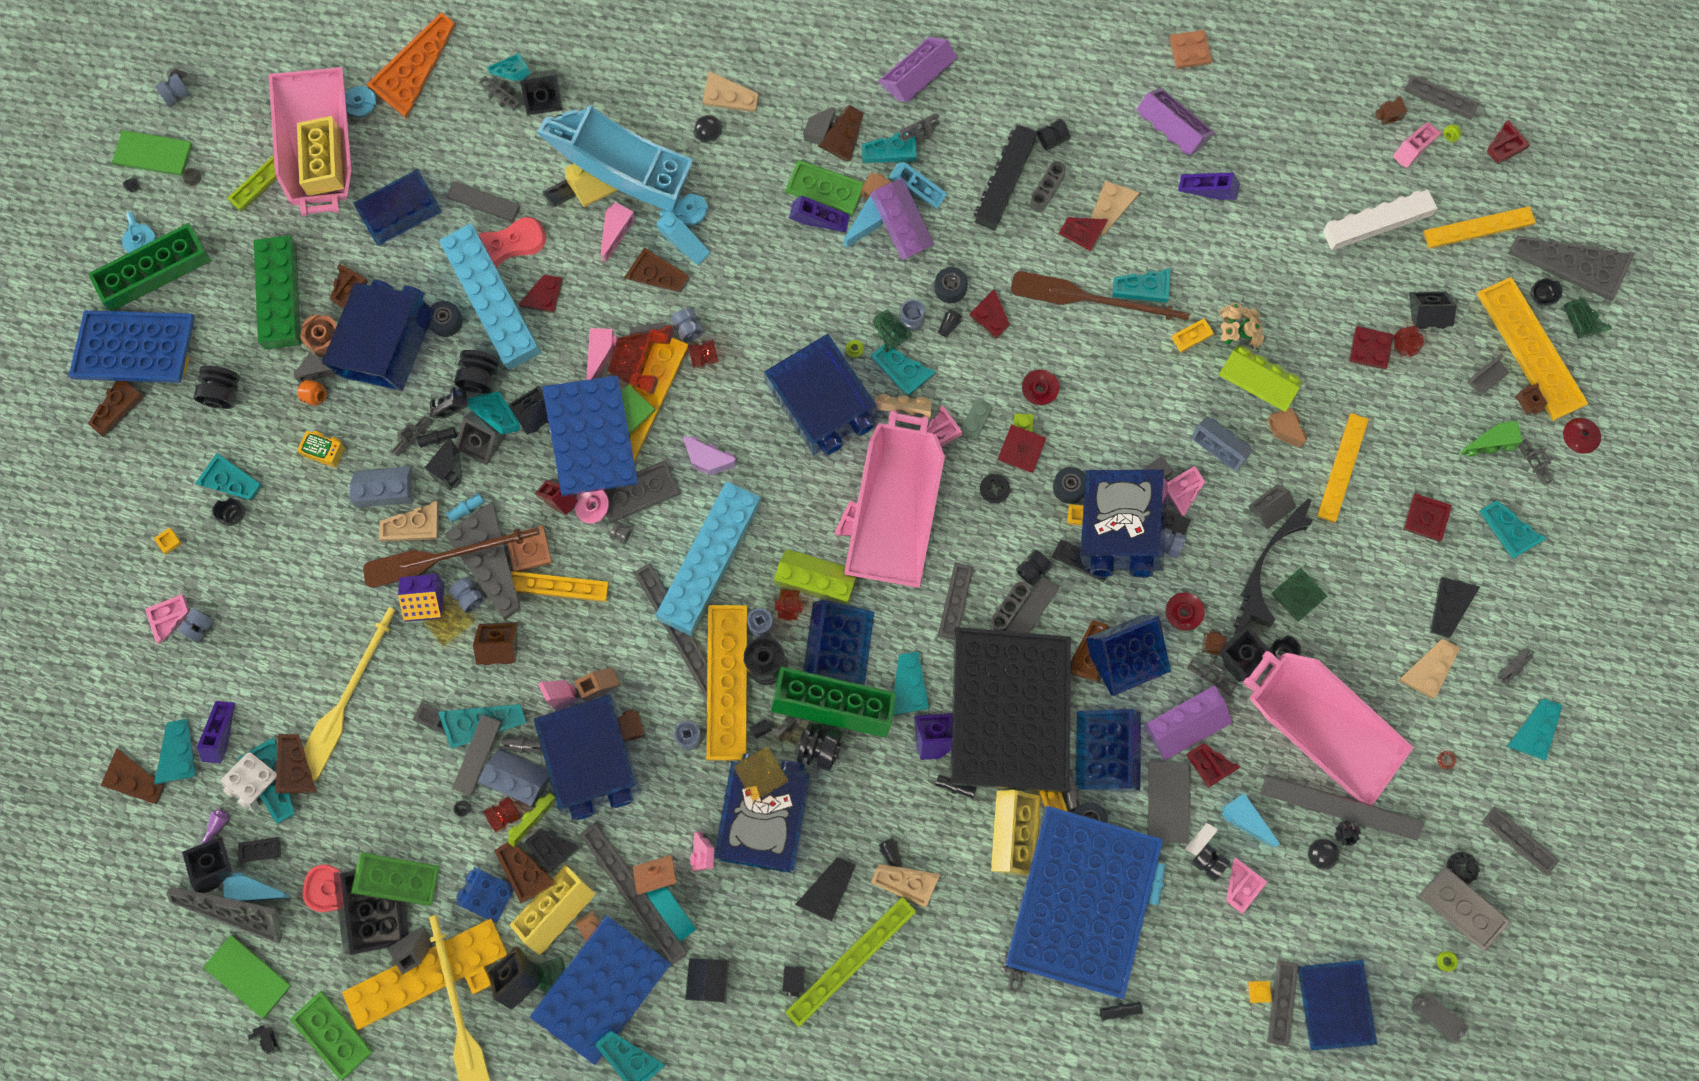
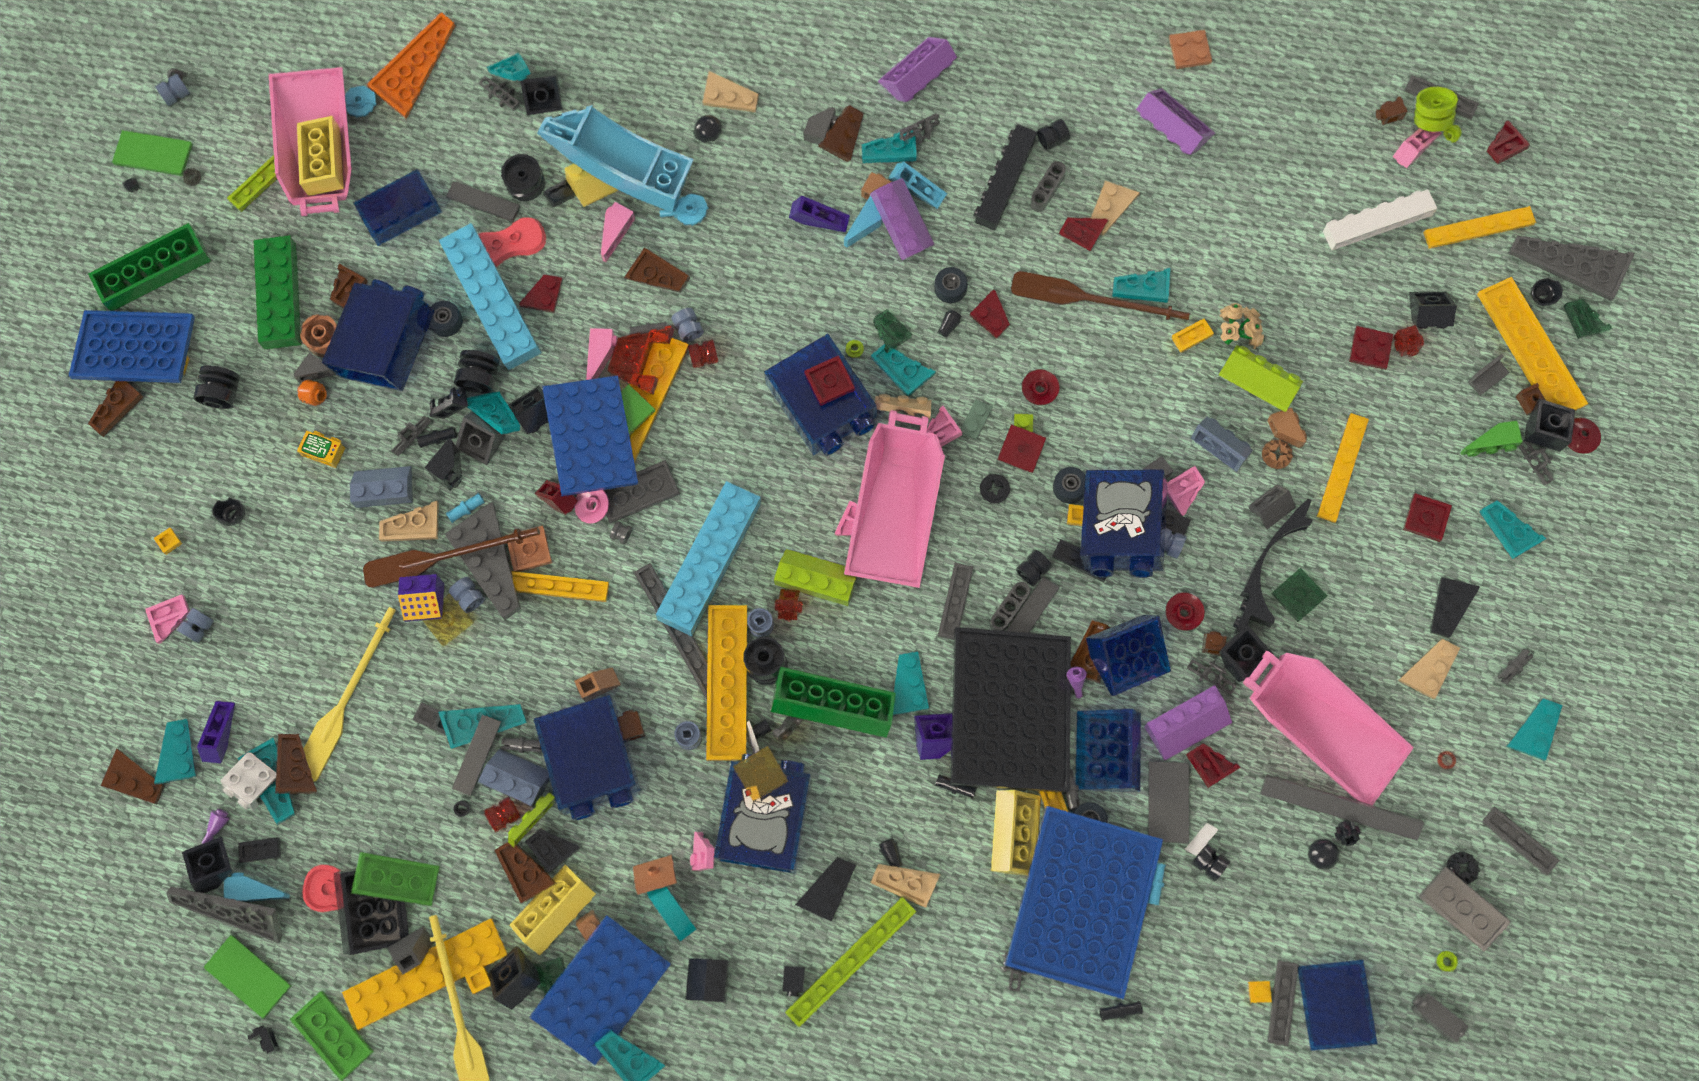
medium azure piece [122,212,156,253] -> none
teal wing [195,453,263,500] -> none
blue bracket [456,867,514,922] -> none
reddish brown slope [473,622,518,665] -> none
bright pink slope [538,680,578,711] -> none
dark grey tile [579,823,688,965] -> none
medium azure slope [657,211,710,265] -> none
lavender slope [683,436,737,475] -> none
bright green tile [785,160,865,216] -> none
black wheel [797,722,842,772] -> none
clear blue slope [803,599,874,686] -> none
sand blue wheel [900,299,925,331] -> none
dark purple slope [1178,172,1240,200] -> none
medium azure slope [1221,793,1280,848] -> none
bright pink wing [1226,857,1267,915] -> none
black hair [1270,635,1301,659] -> none
none -> black wheel [501,154,545,201]
none -> white sticker [746,721,760,757]
none -> dark red plate [804,355,855,406]
none -> medium lavender cone [1067,667,1086,698]
none -> medium nougat gear [1262,439,1293,469]
none -> lime wheel [1413,87,1458,132]
none -> black slope [1524,399,1575,452]

